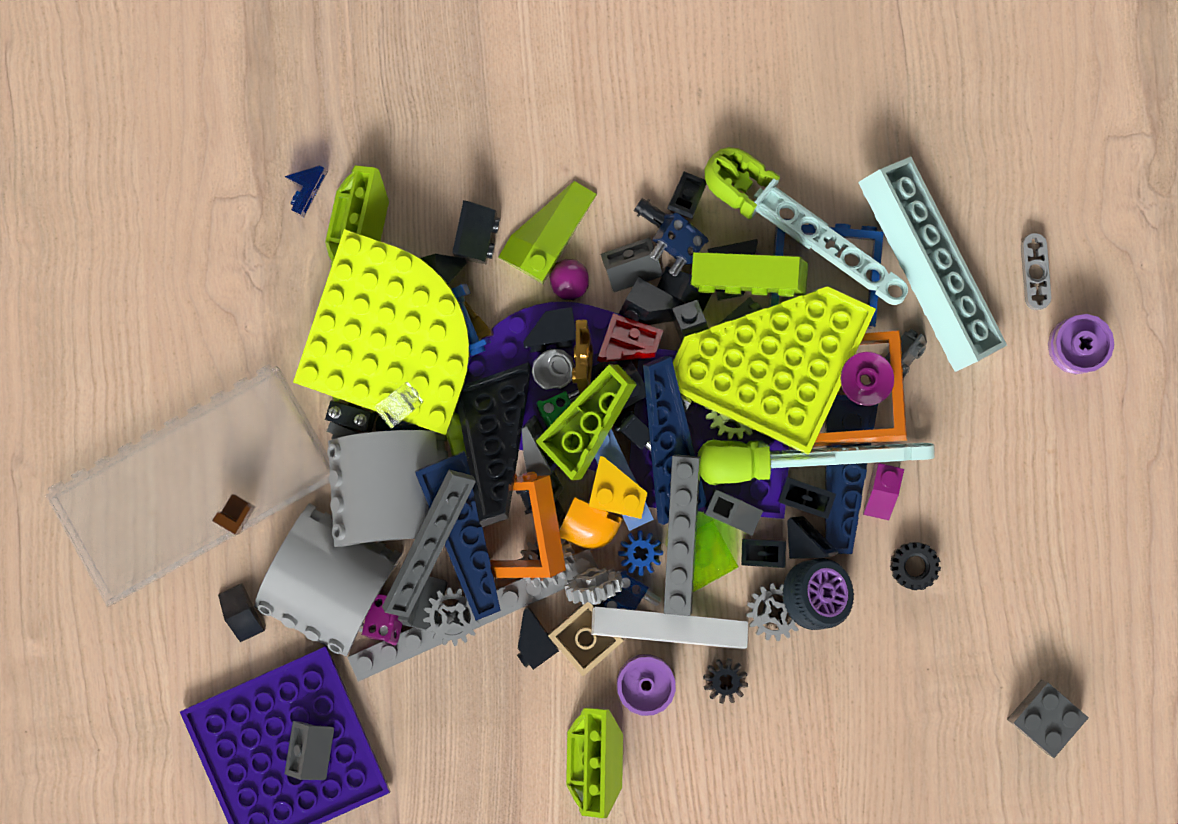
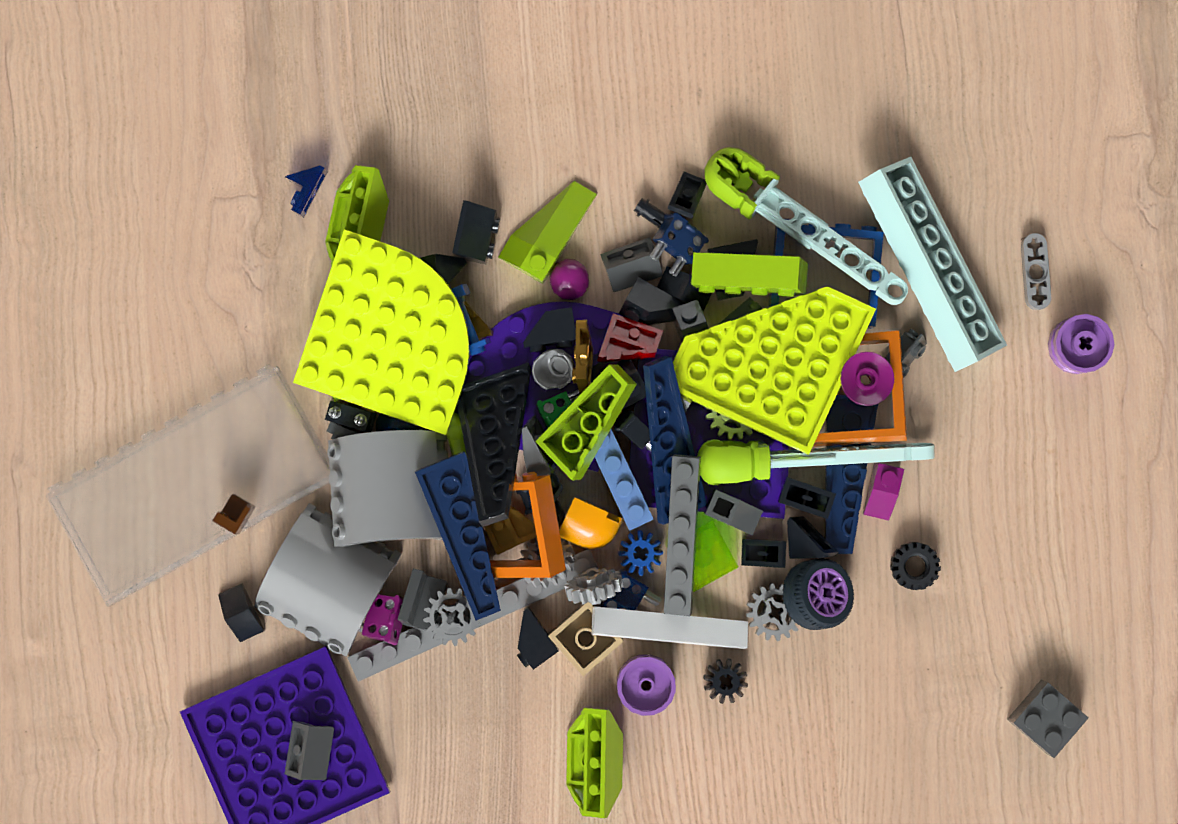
clear bracket [374,382,423,428] -> none
dark grey plate [382,470,476,617] -> none
yellow wing [588,456,647,519] -> none
none -> pearl gold wing [484,505,537,555]

